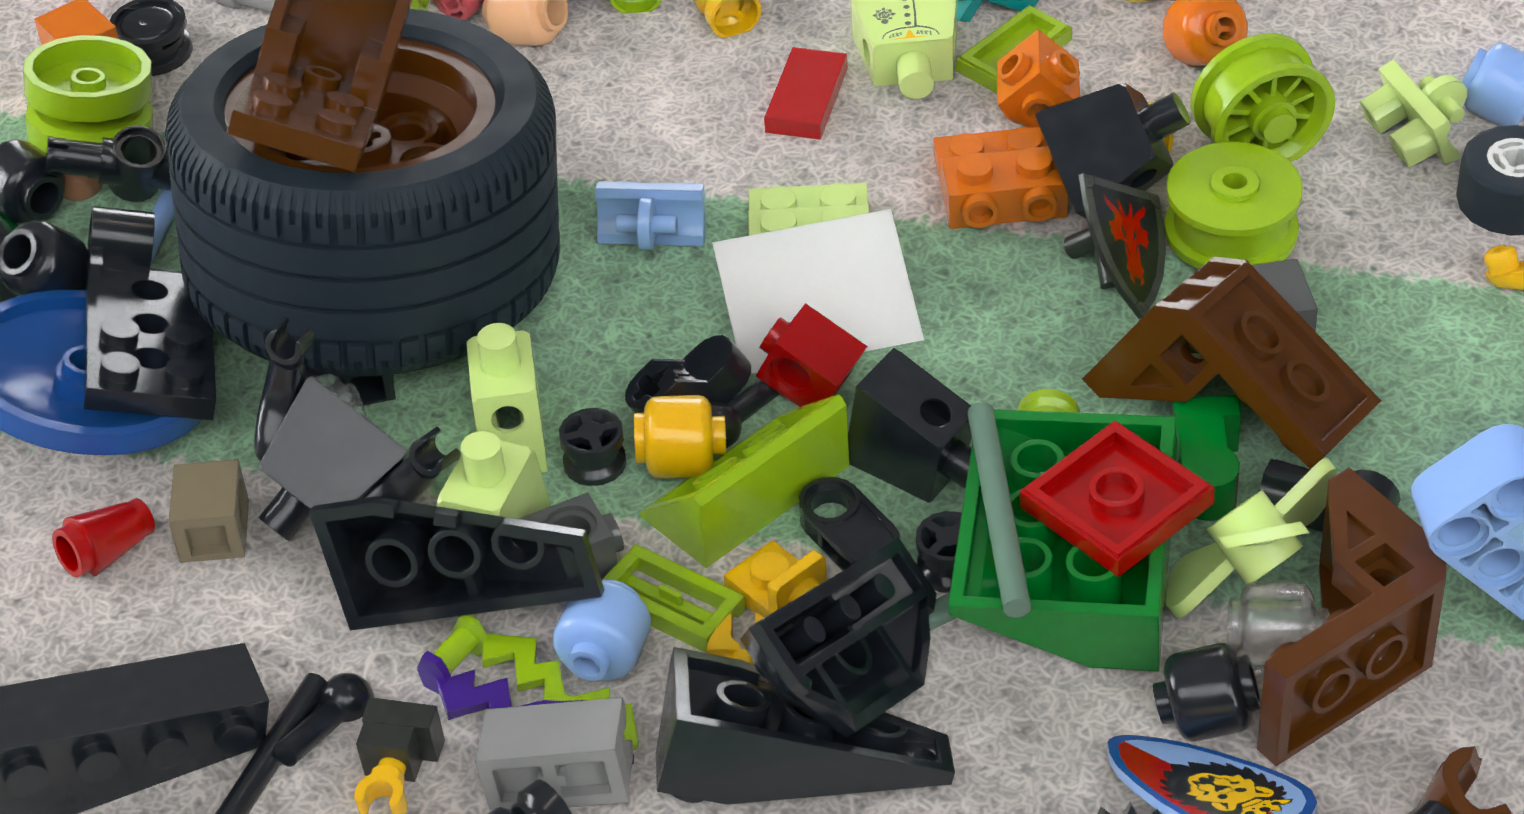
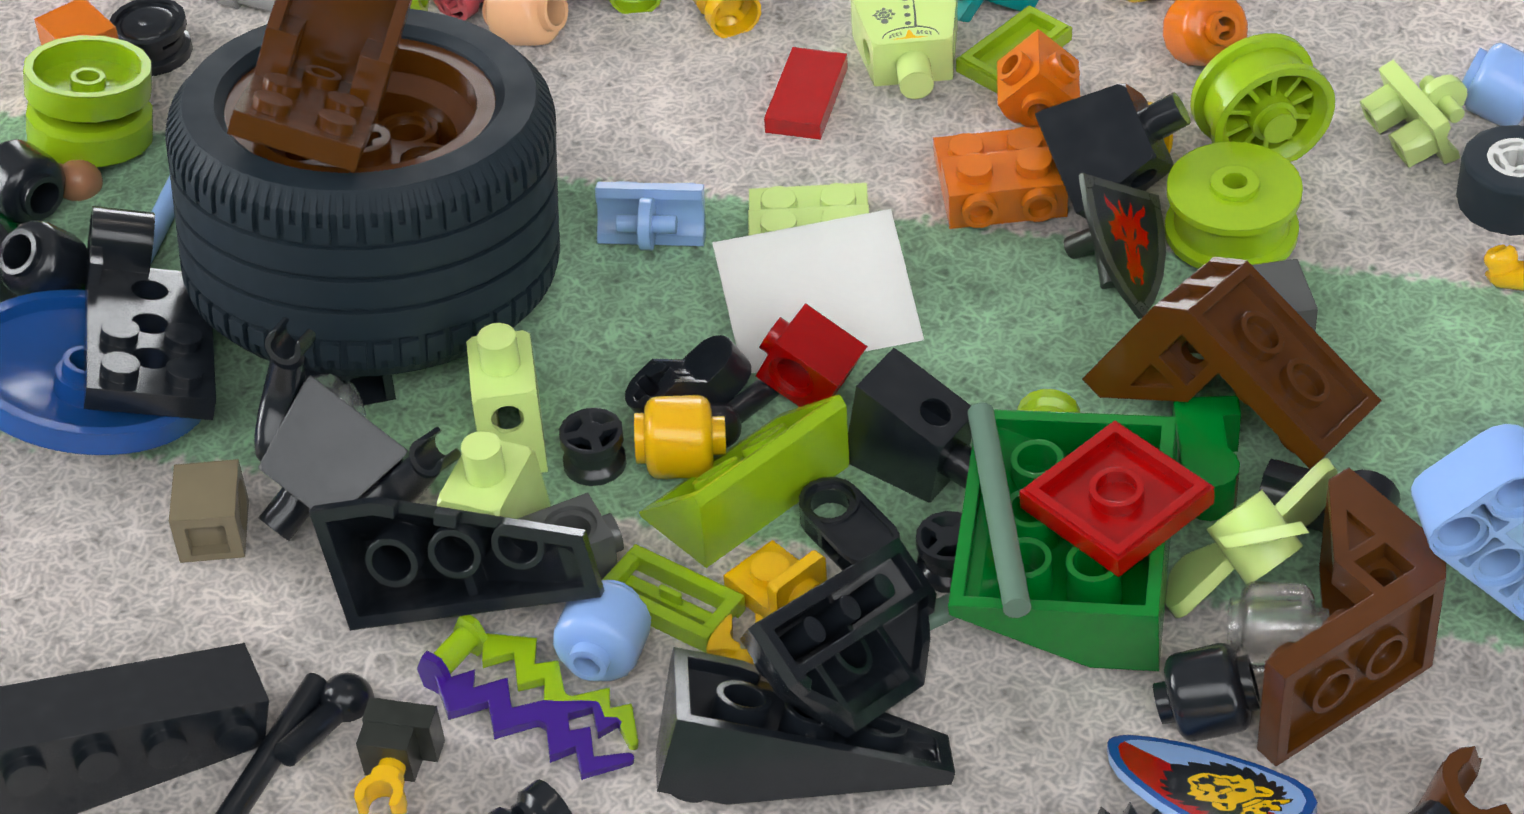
black pin [45,125,171,202] -> none
red cone [52,498,155,578] -> none
light grey hinge [475,697,633,810] -> none

